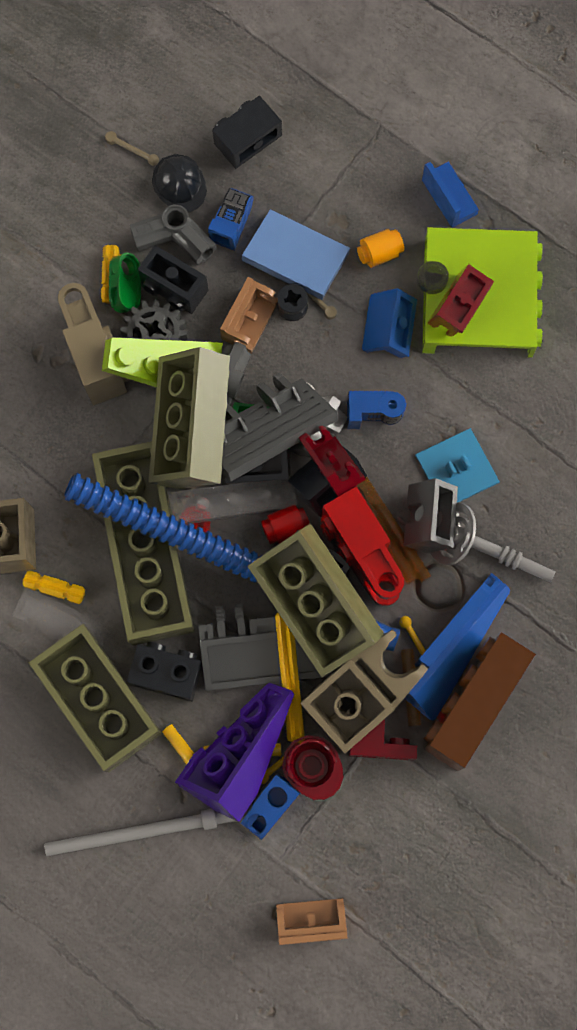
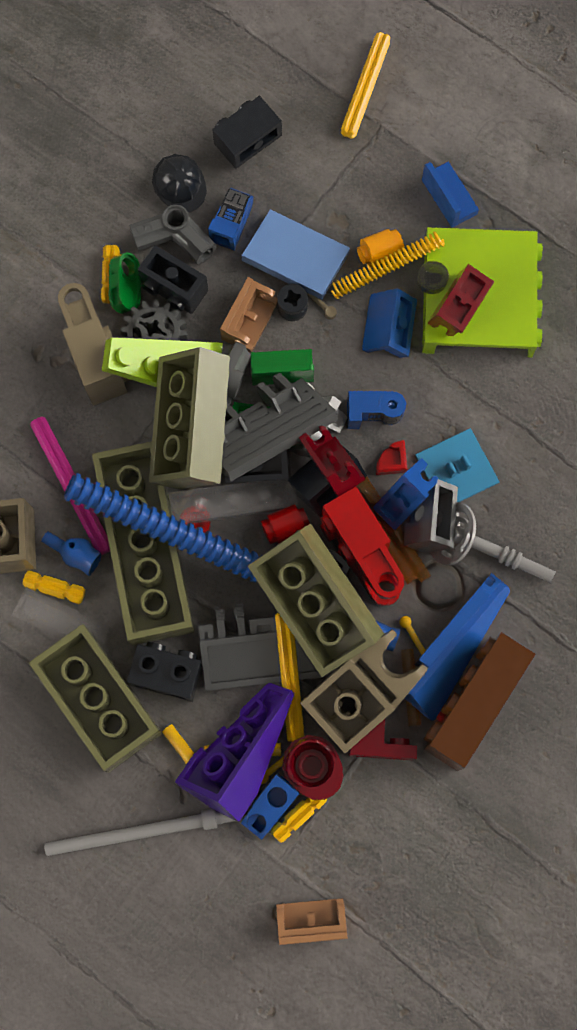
dark tan hinge [105,131,159,166] -> none
none -> dark pink axle [30,416,110,555]
none -> blue piece [41,531,101,576]
none -> green panel [251,349,314,386]
none -> yellow axle [271,797,327,843]
none -> yellow piece [331,231,445,299]
none -> yellow axle [341,32,390,139]
none -> blue hinge [373,458,438,530]
none -> red tile [376,440,408,475]

